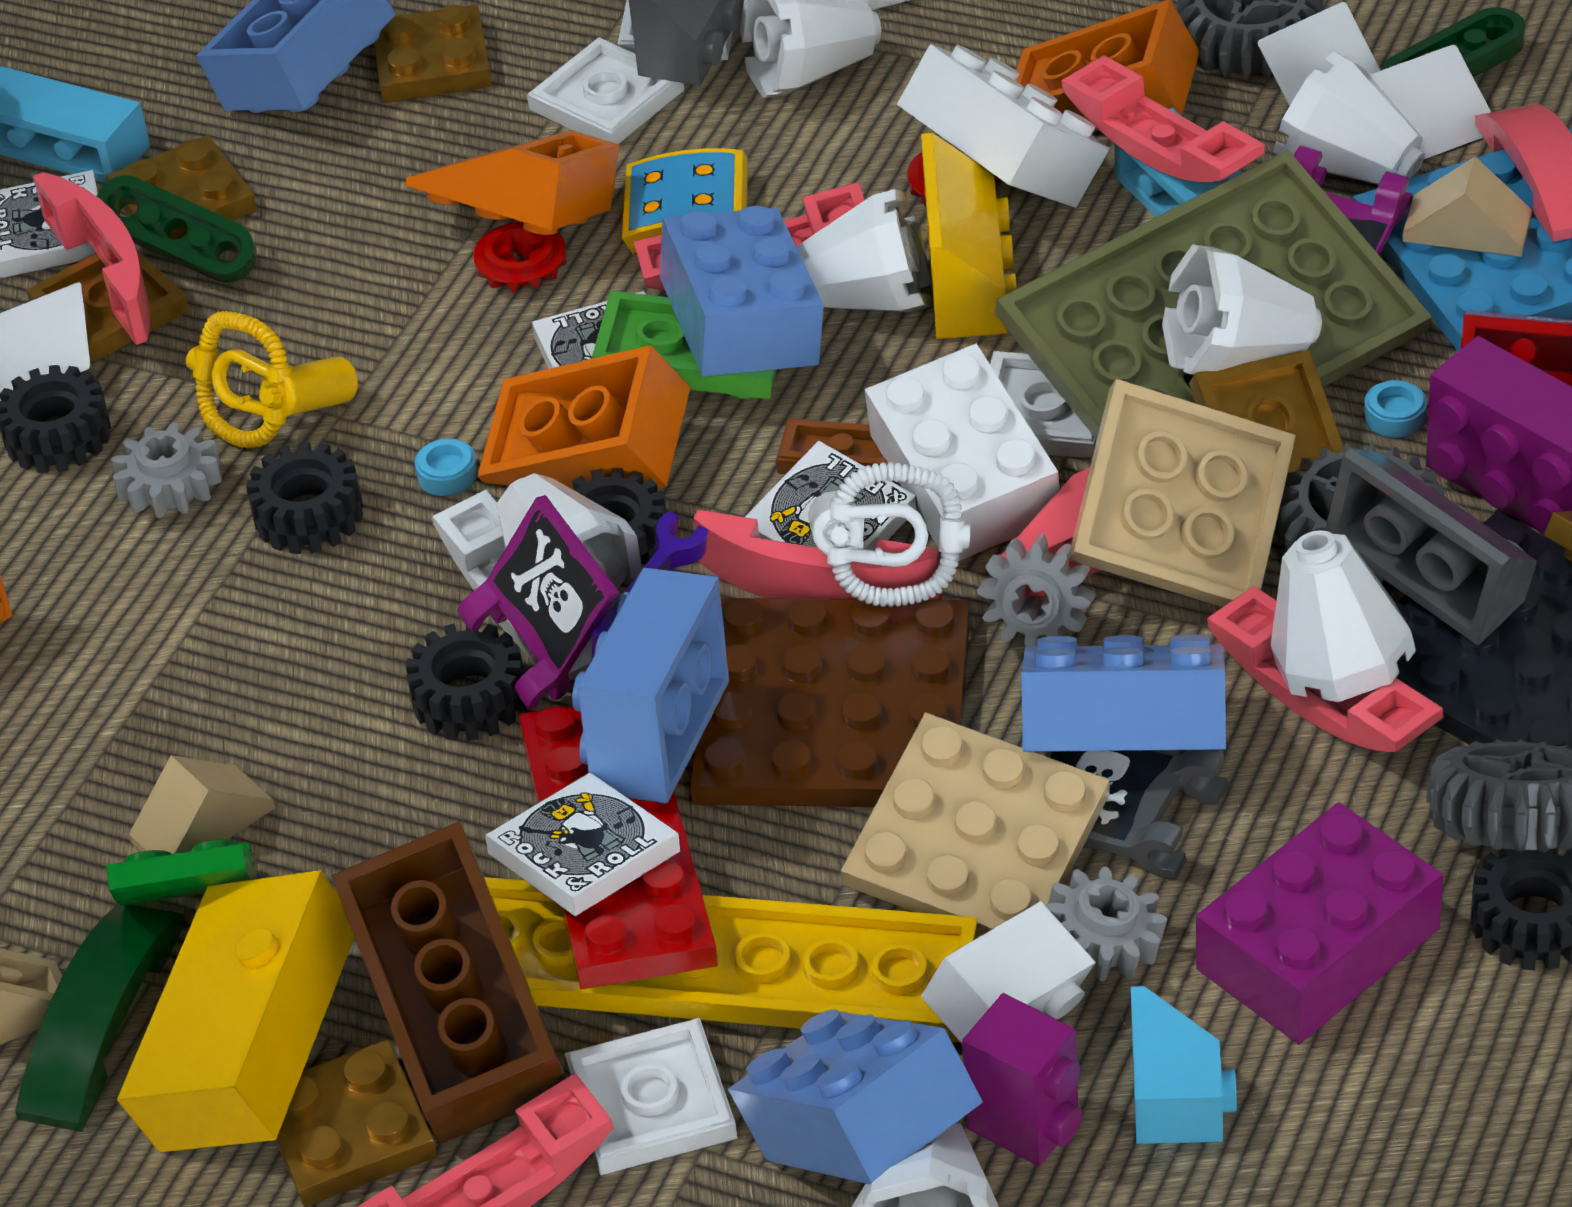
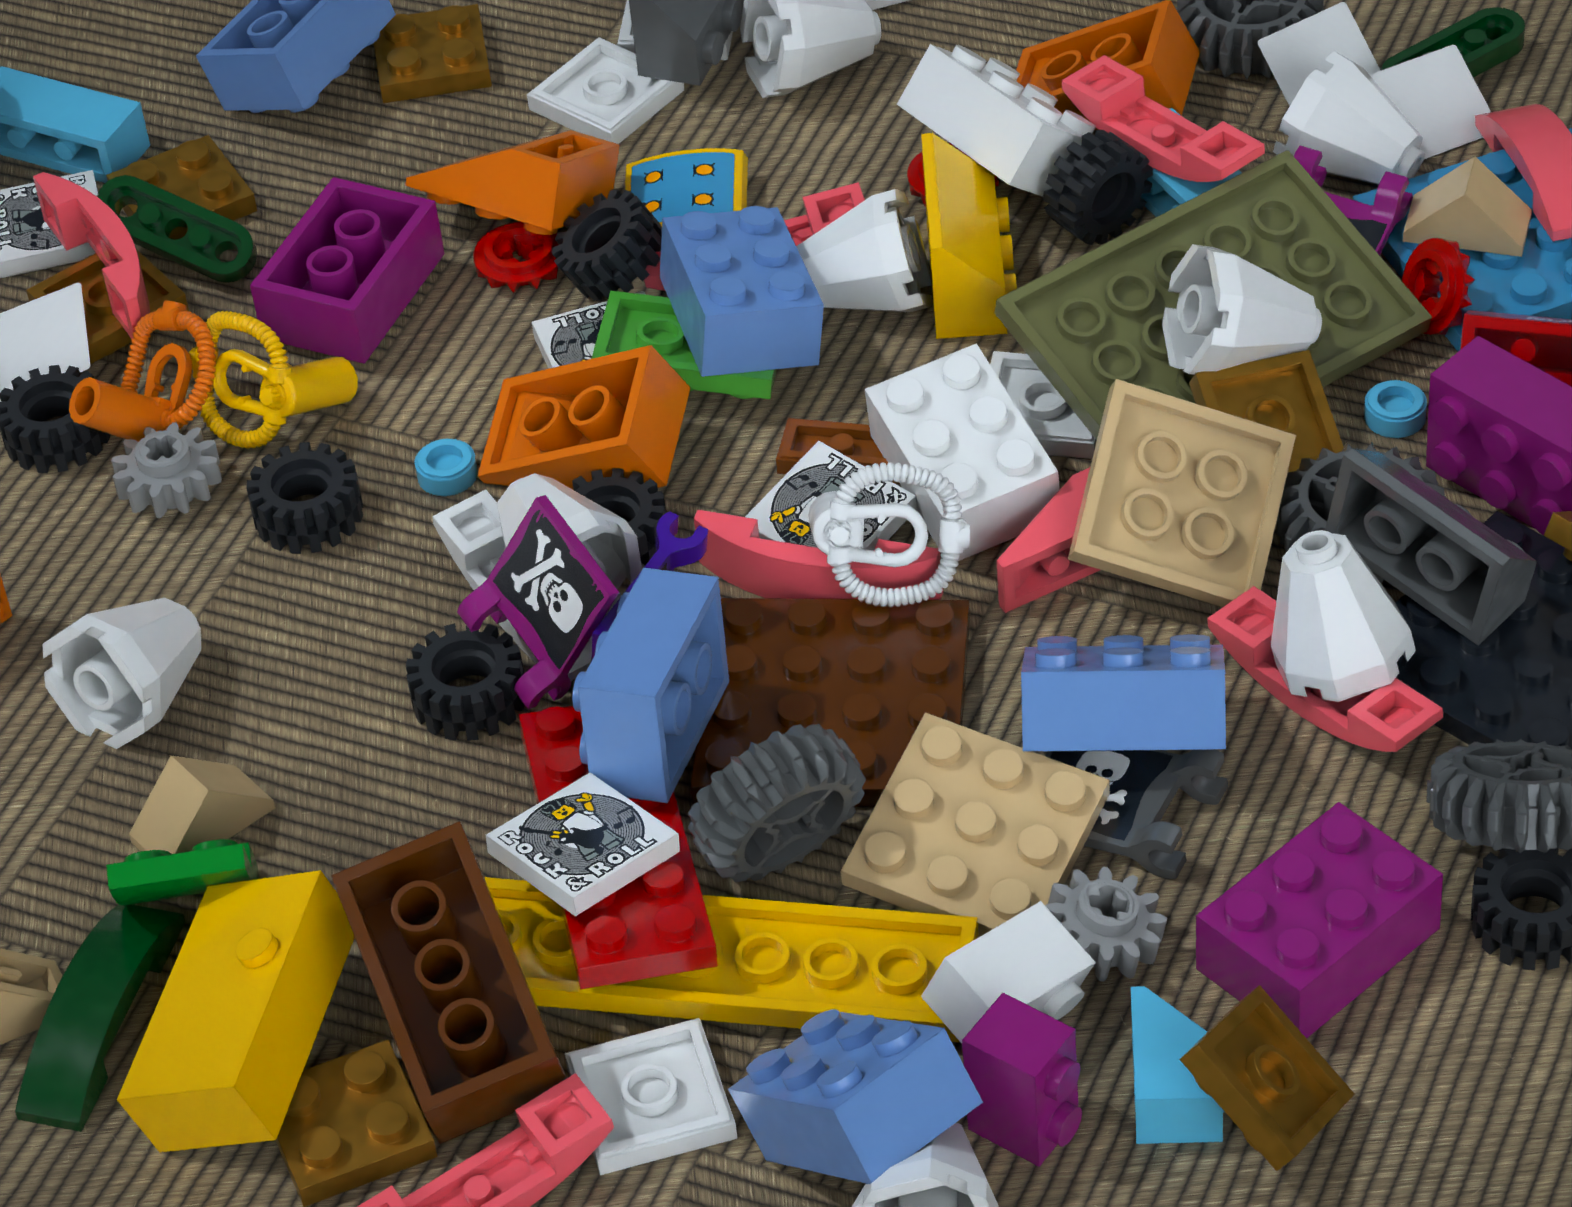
light grey gear [977,534,1095,647] -> none
none -> white cone [42,598,201,749]
none -> orange piece [69,300,216,442]
none -> magenta brick [250,177,445,364]
none -> black tyre [552,189,662,301]
none -> dark grey gear [687,724,866,882]
none -> black tyre [1043,130,1153,245]
none -> pearl gold plate [1179,985,1355,1171]
none -> red gear [1402,238,1476,335]

